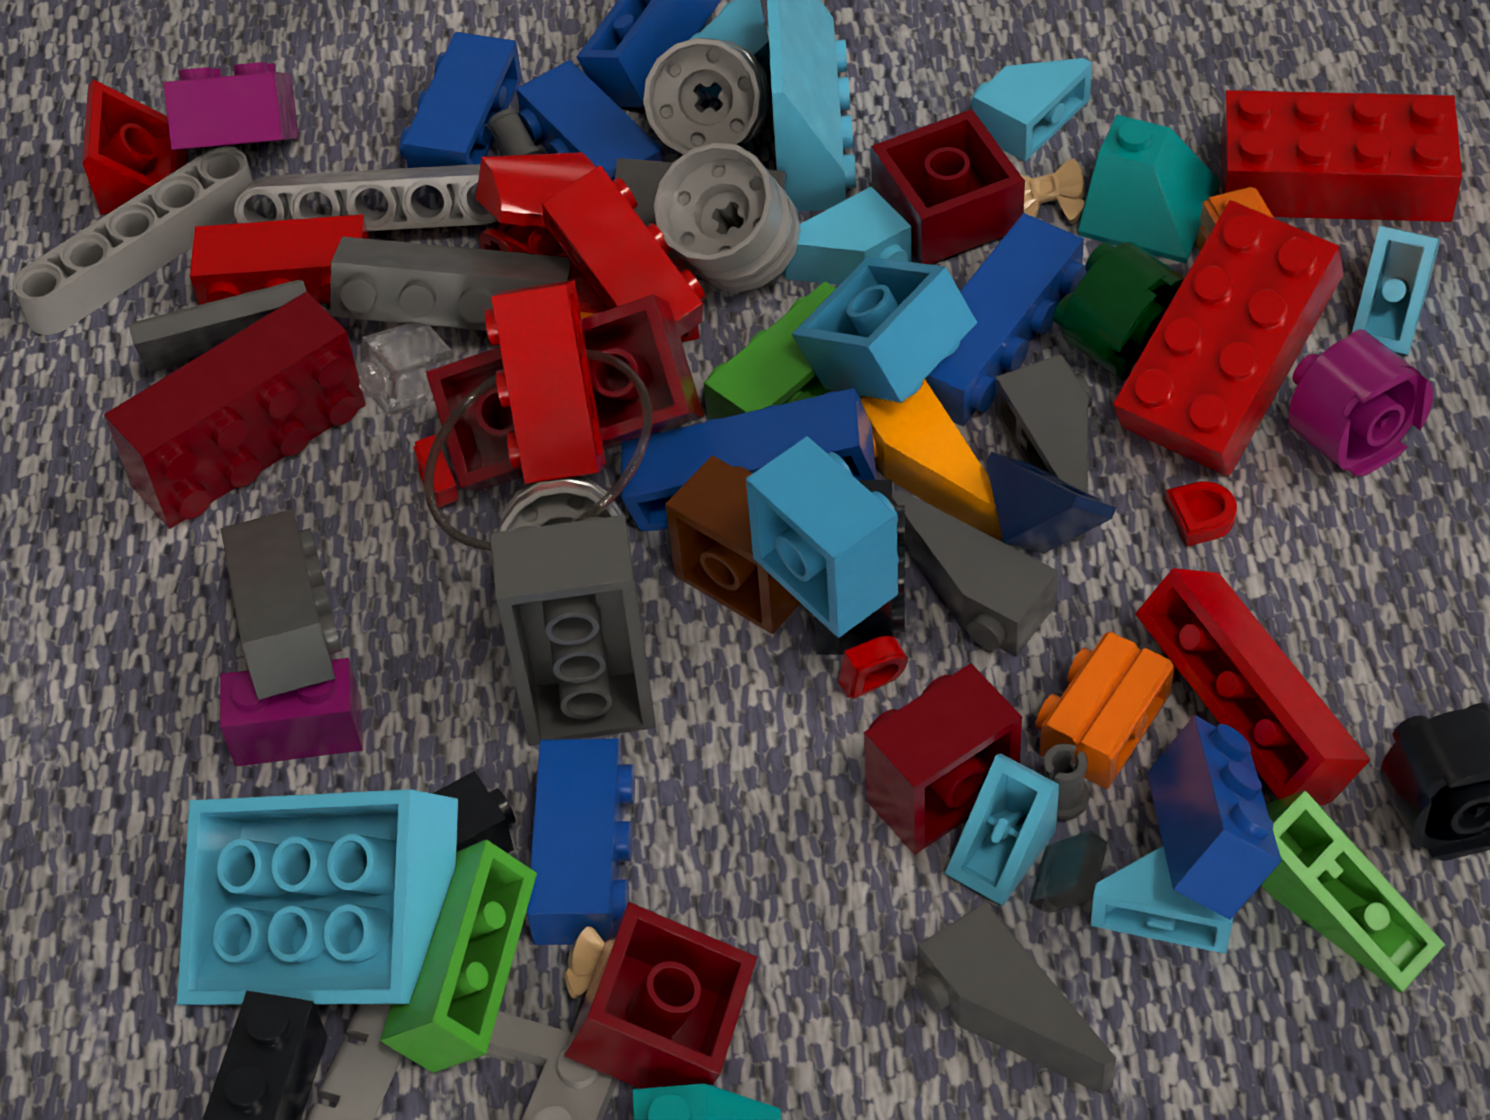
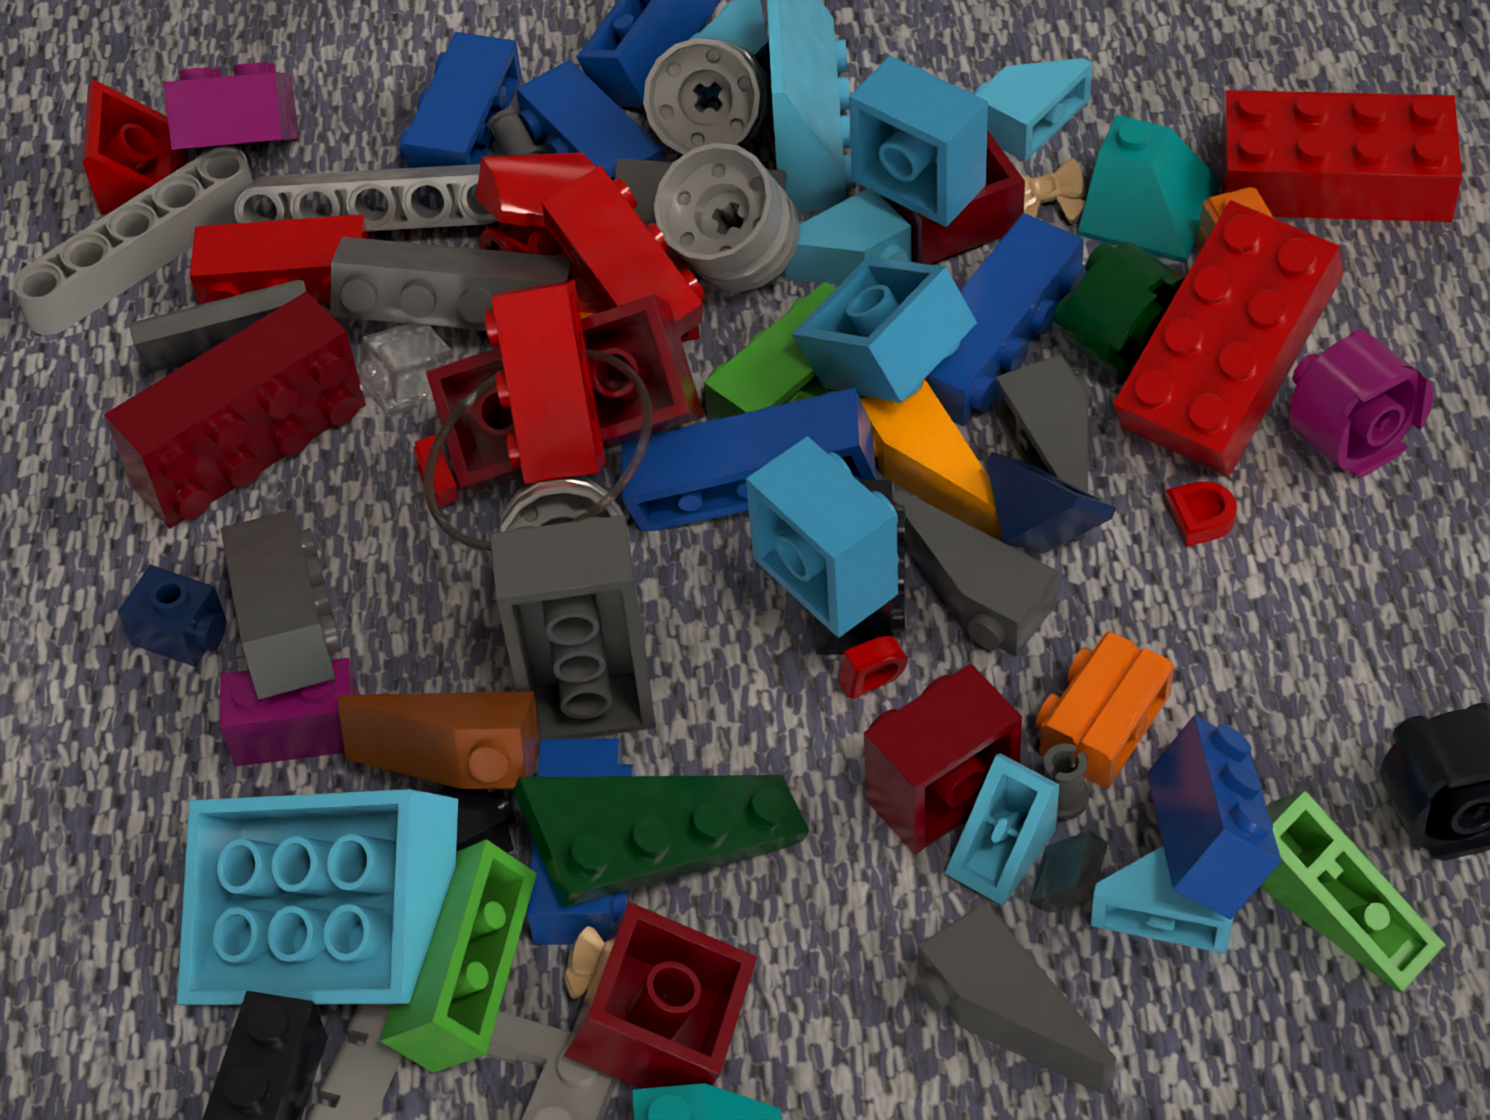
reddish brown brick [665,455,801,635] -> none
red brick [1135,568,1370,805] -> none
medium azure slope [1352,226,1441,355] -> none
none -> dark blue brick [118,564,226,667]
none -> dark orange slope [337,691,540,789]
none -> dark green wing [513,775,809,908]
none -> dark azure brick [849,55,988,227]

